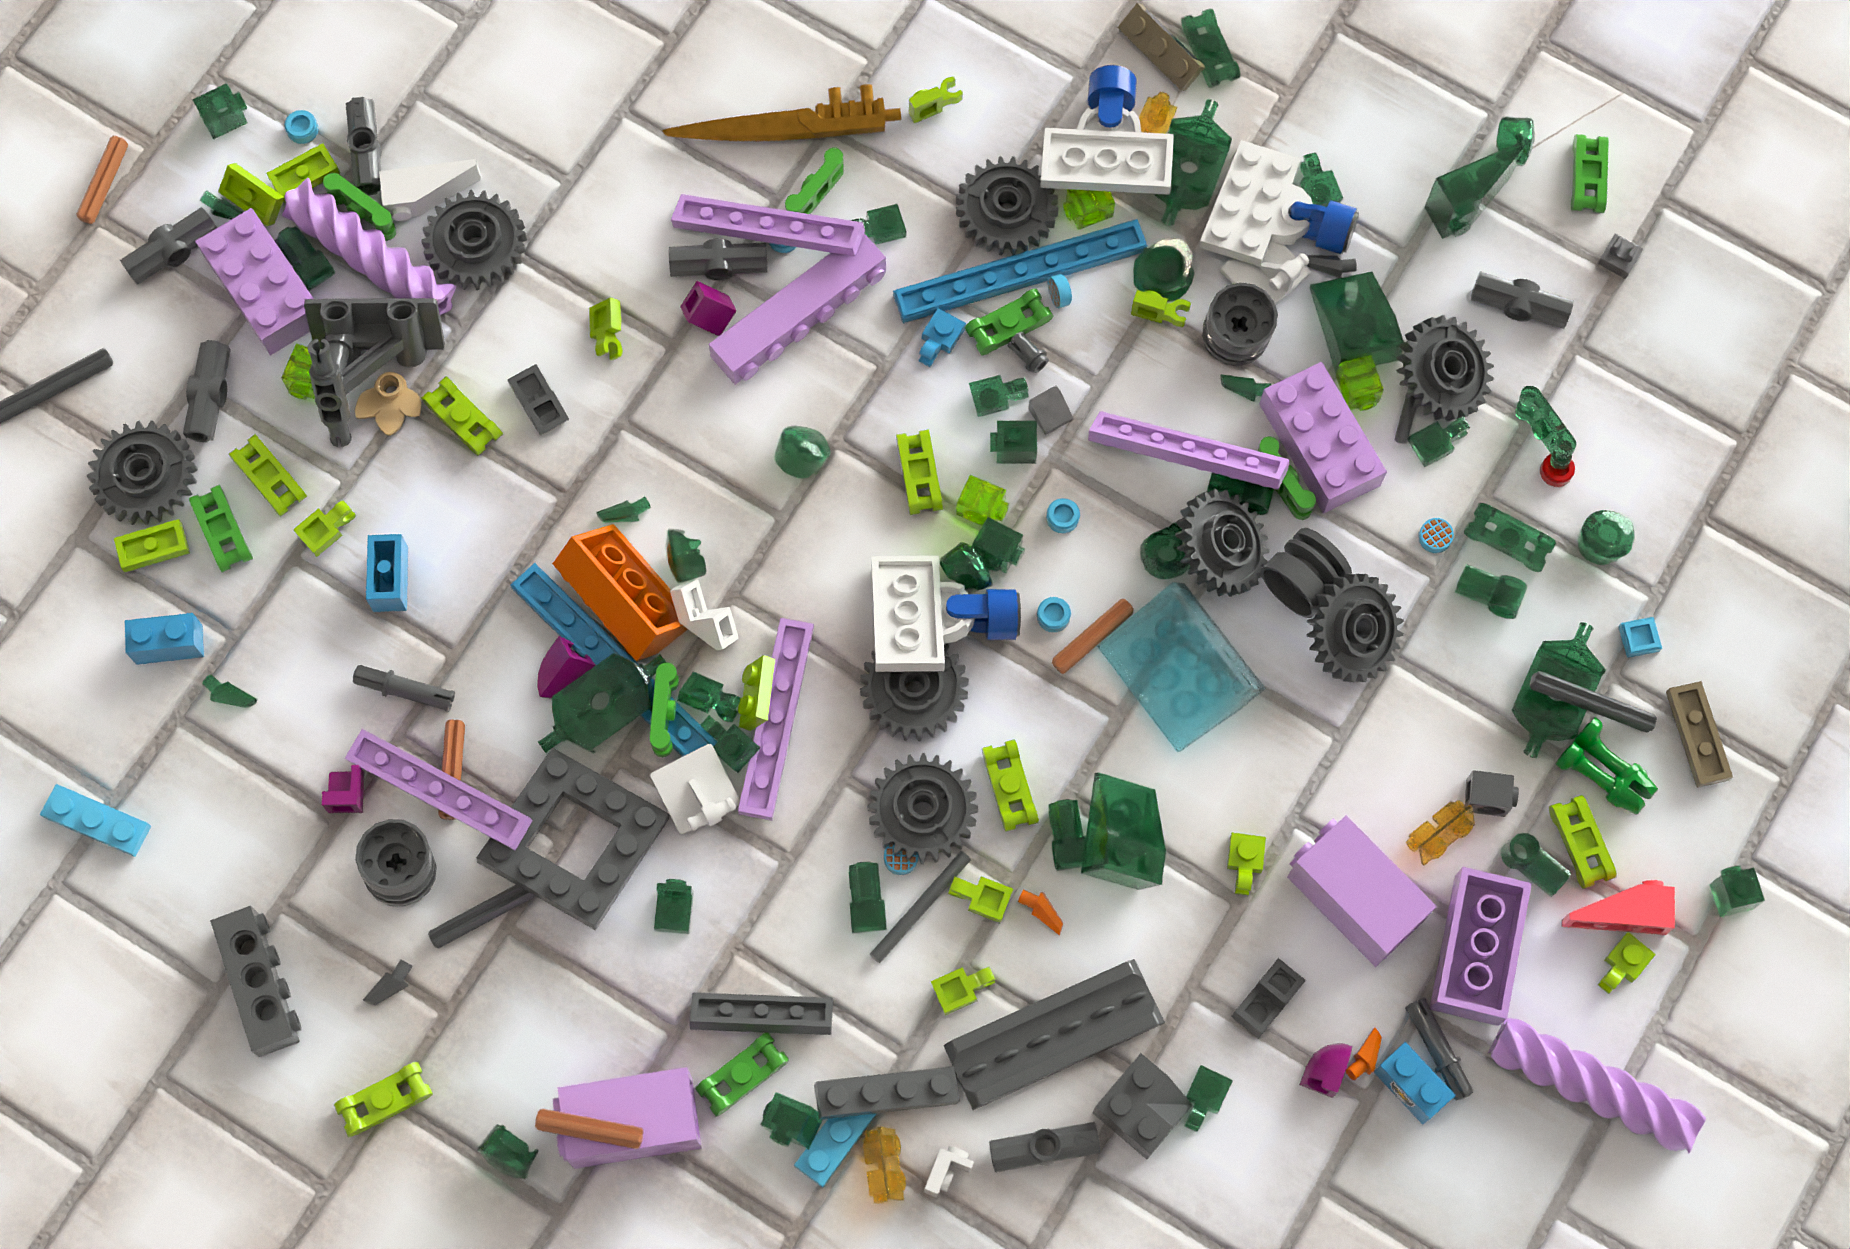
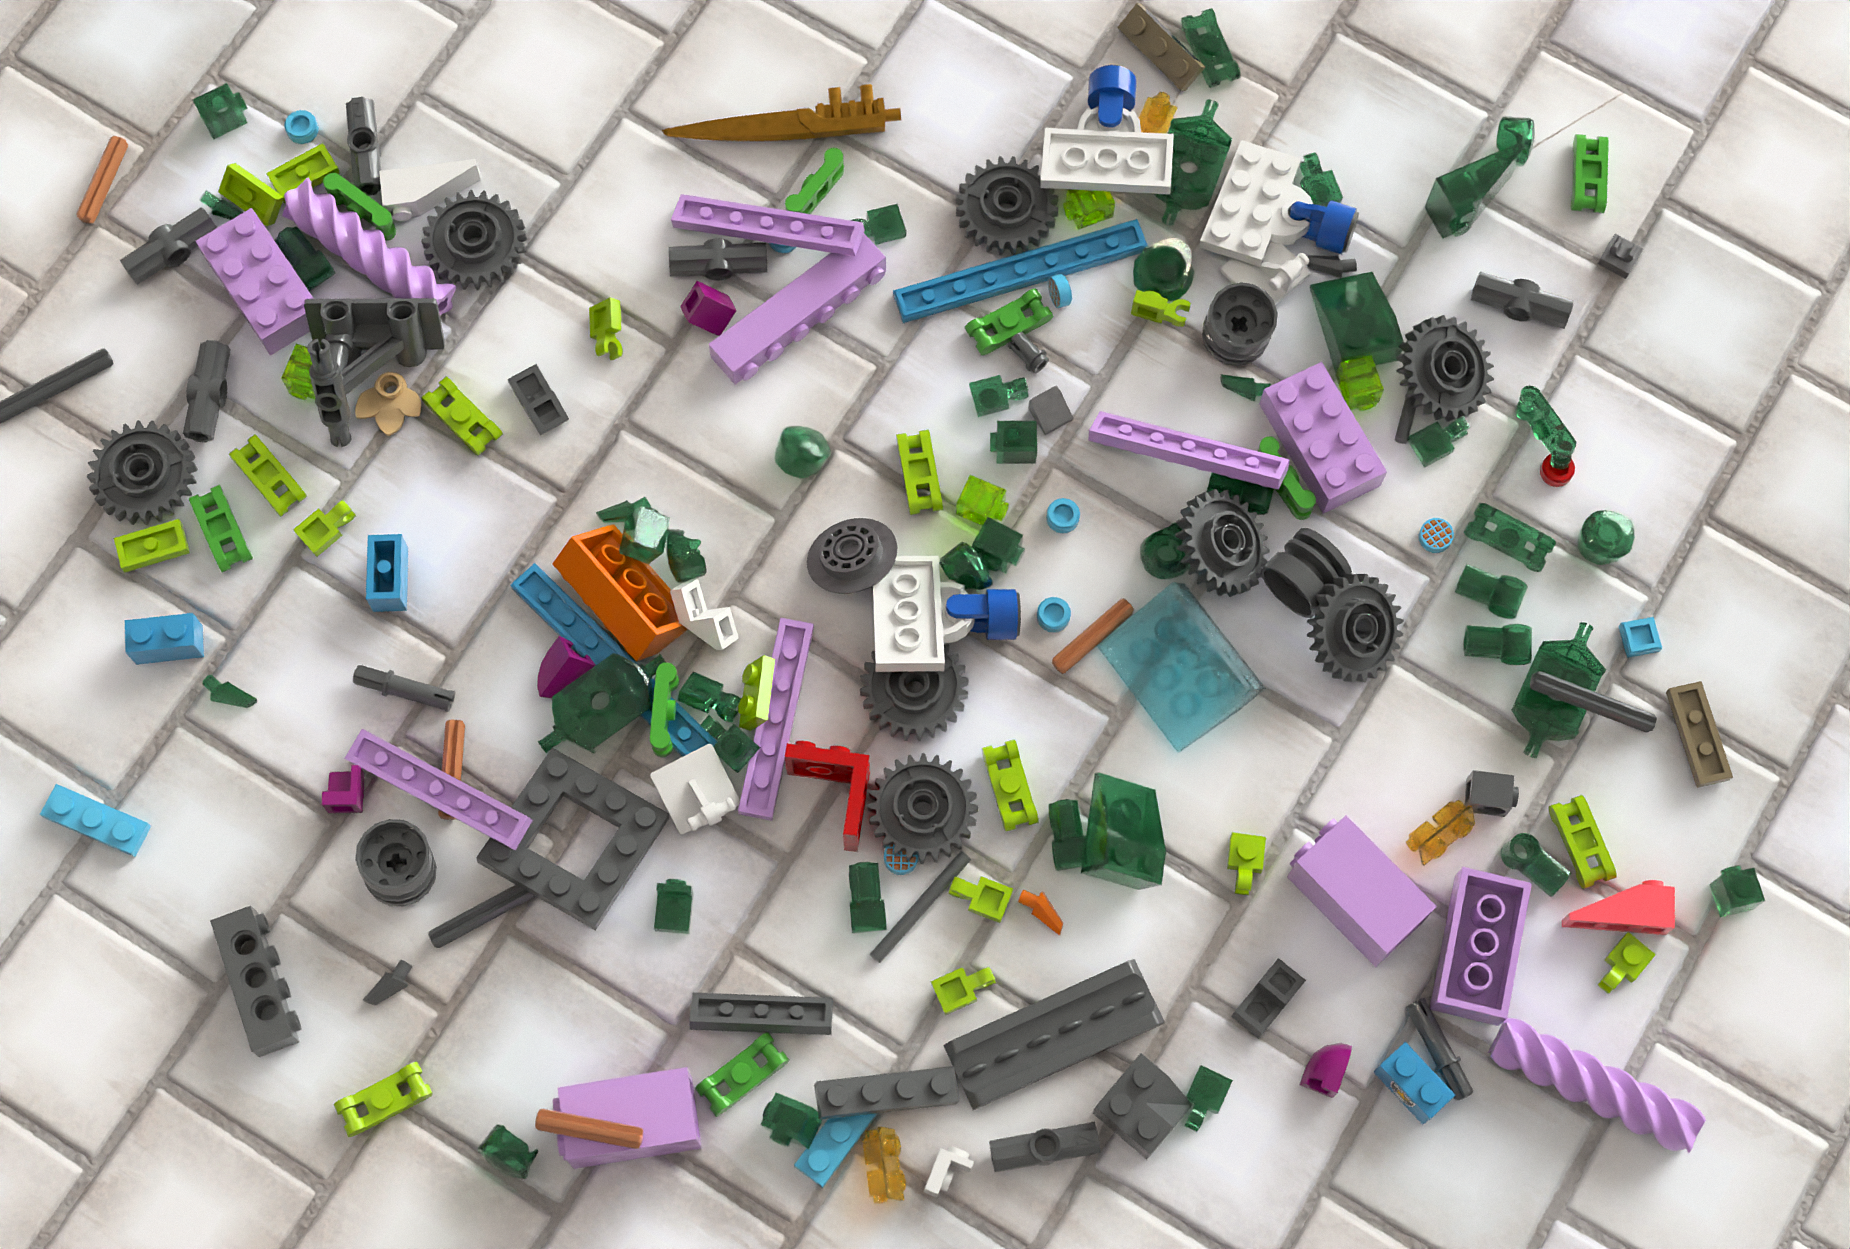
lime plate [909,77,963,124] -> none
dark azure plate [919,308,966,367] -> none
orange bar [1346,1028,1382,1080] -> none
green piece [1555,717,1658,815] -> none
none -> clear green brick [619,506,670,564]
none -> red bracket [785,740,870,852]
none -> flat silver wheel [807,518,898,594]
none -> clear green piece [1463,624,1532,665]

